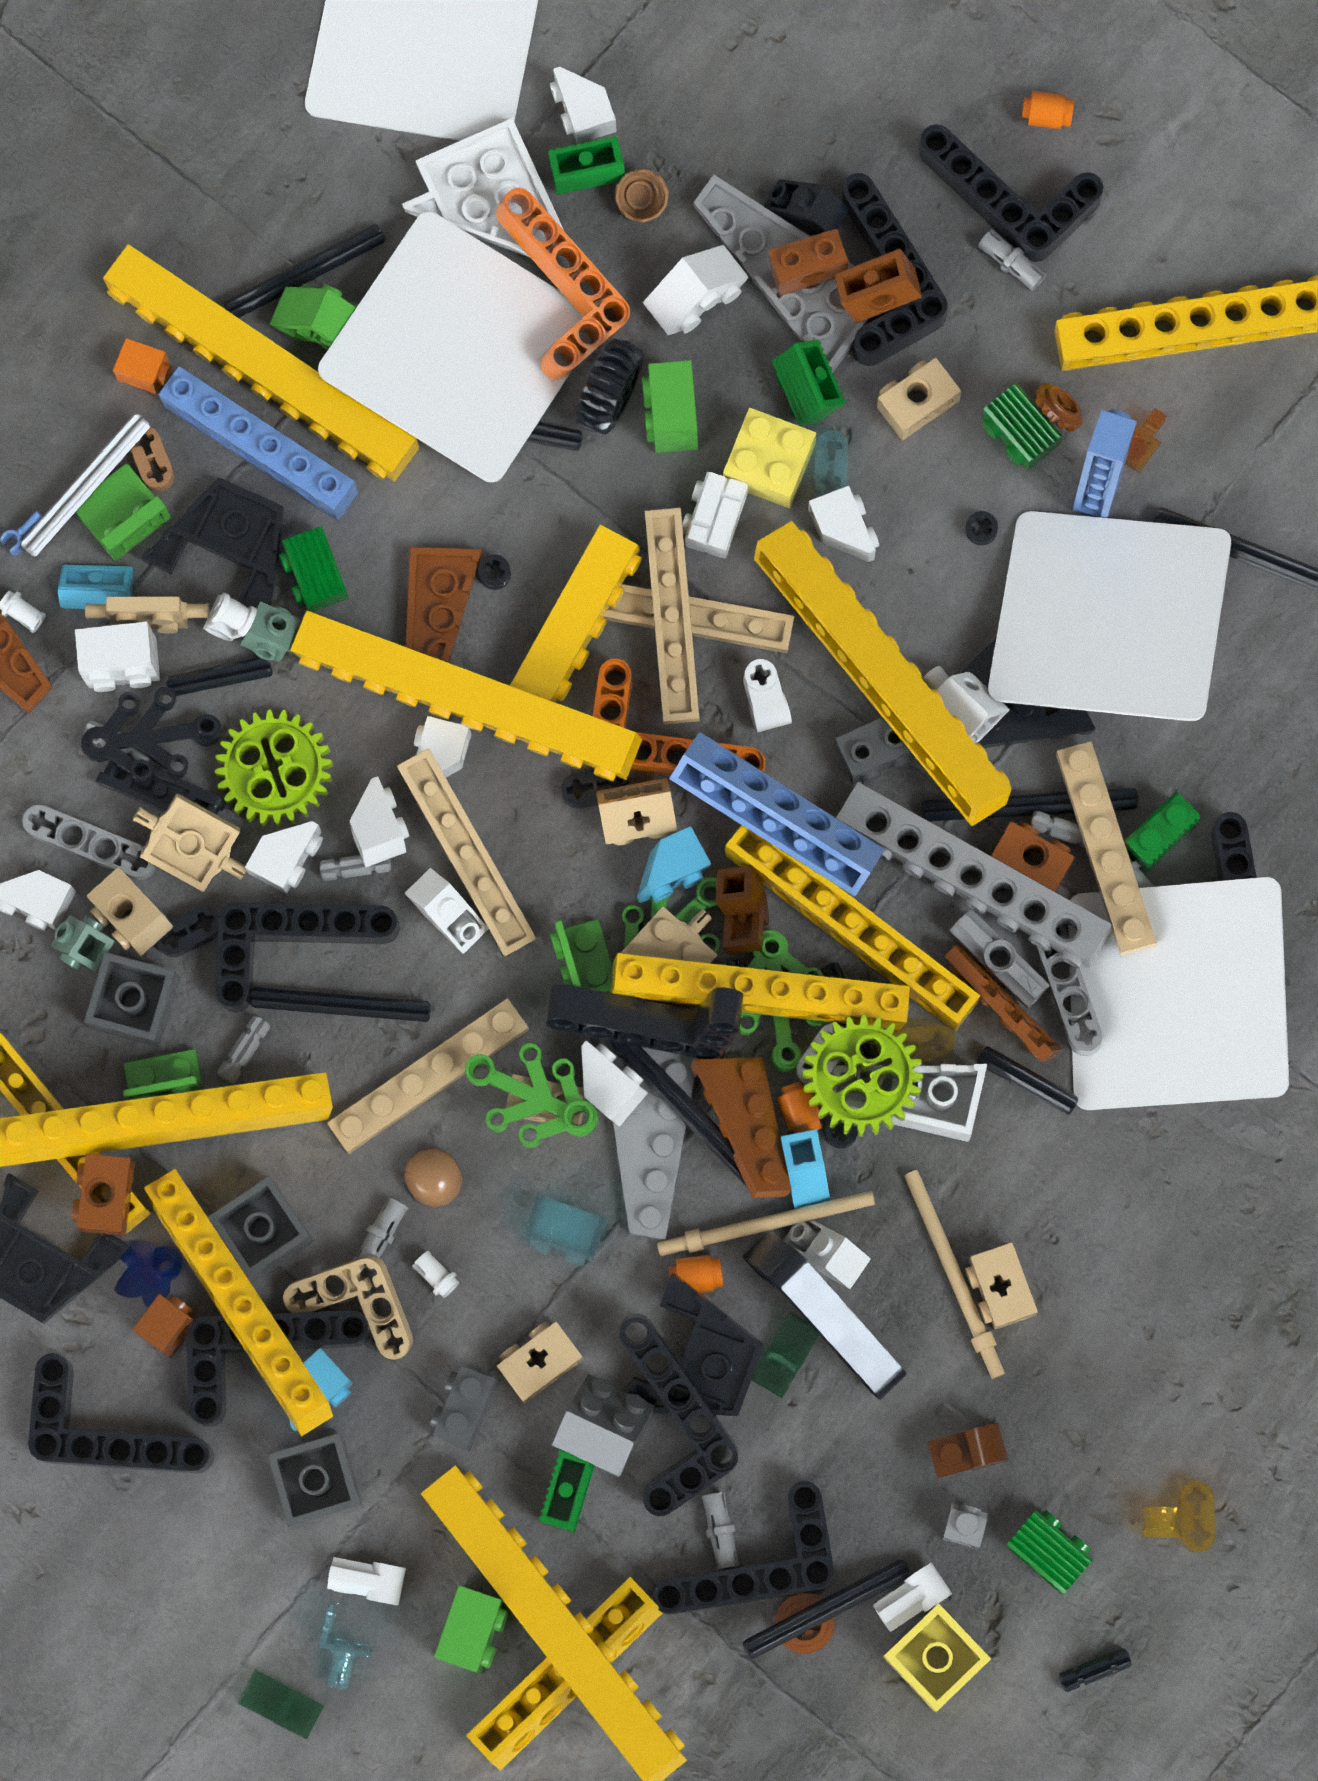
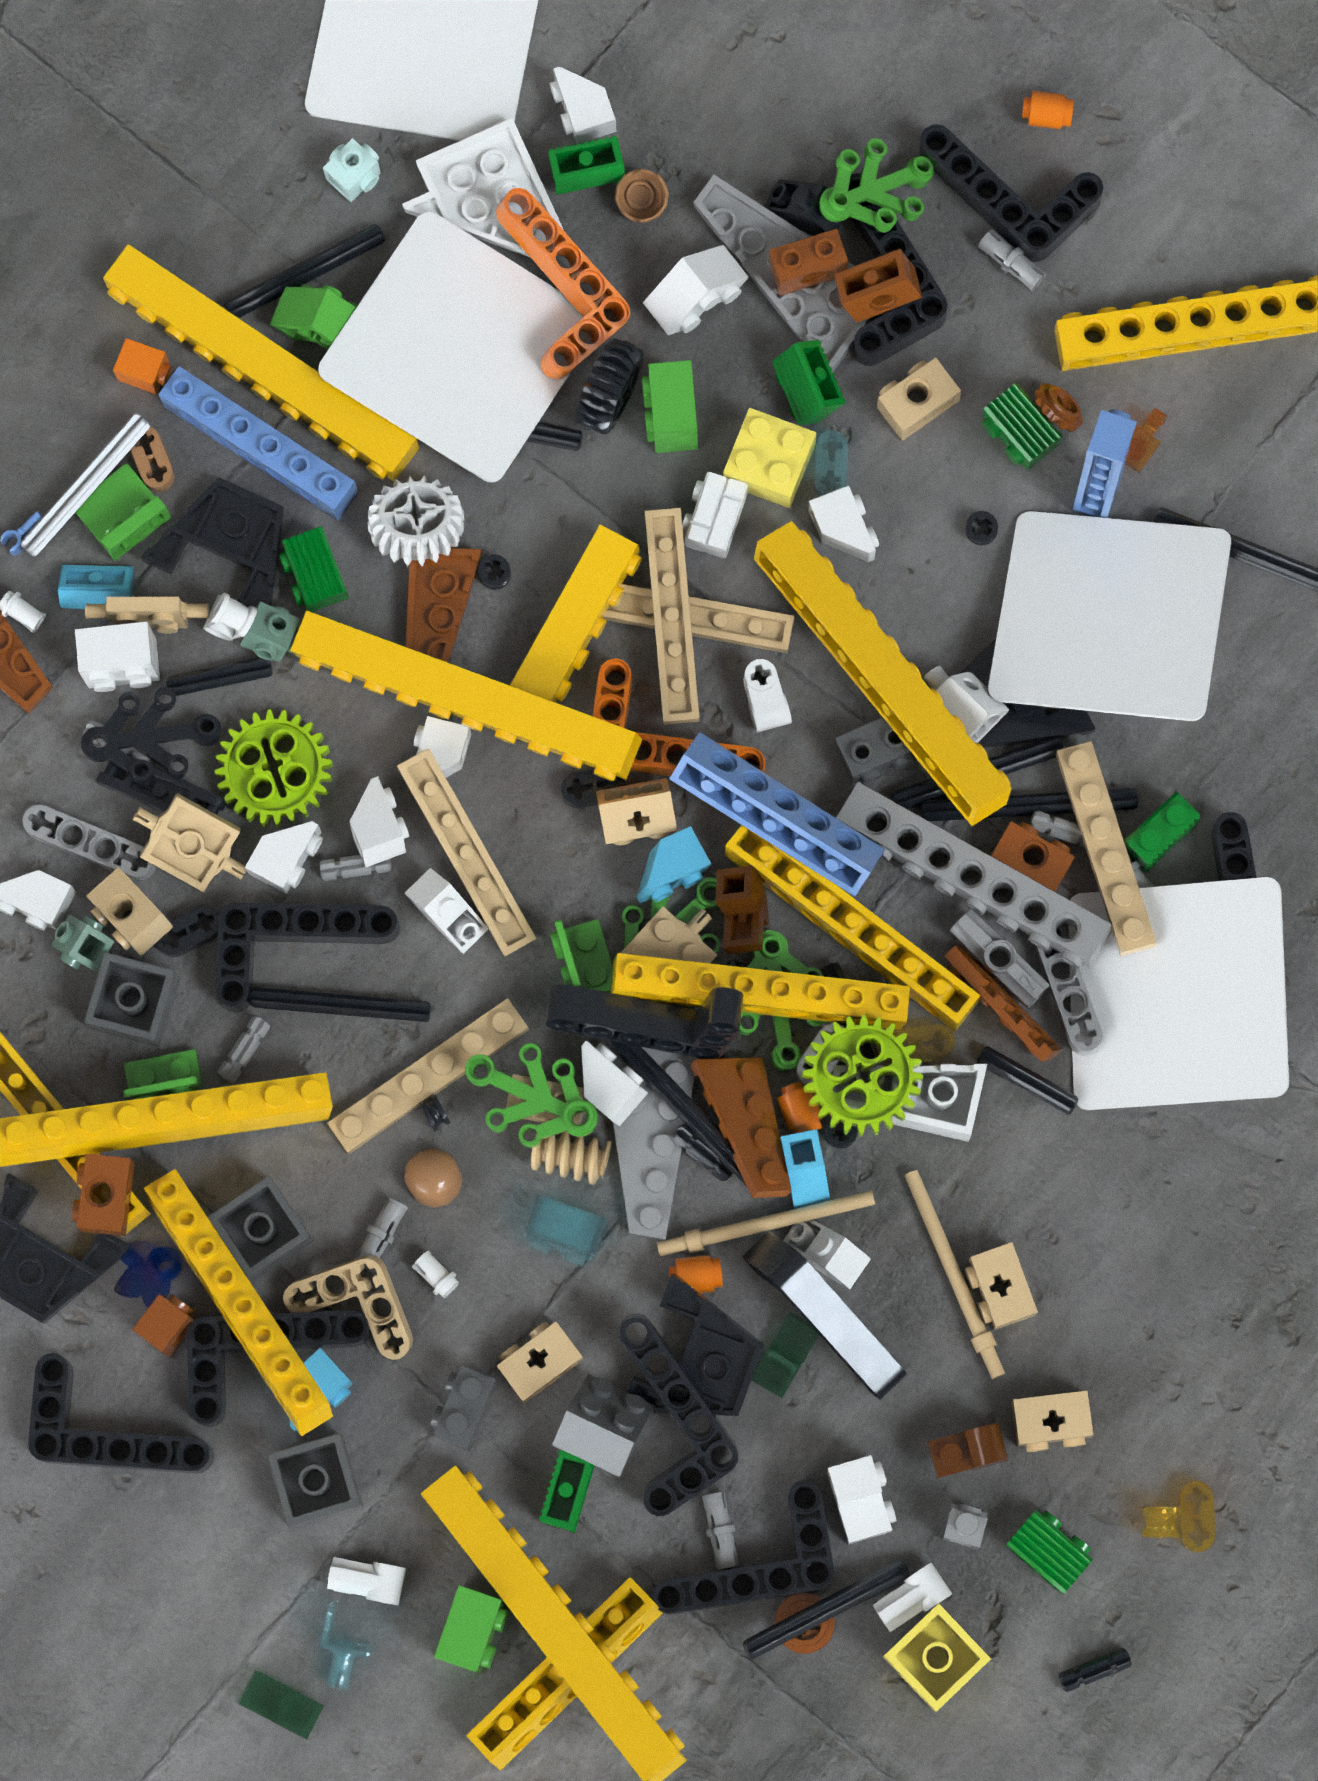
none -> light aqua brick [323,138,381,202]
none -> white gear [367,476,464,567]
none -> black bush [419,1094,450,1132]
none -> tan piece [531,1131,612,1185]
none -> black axle [671,1124,733,1181]
none -> bright green plant [820,138,934,233]
none -> white brick [827,1455,897,1545]
none -> black axle [891,736,1064,809]
none -> tan brick [1011,1390,1094,1452]

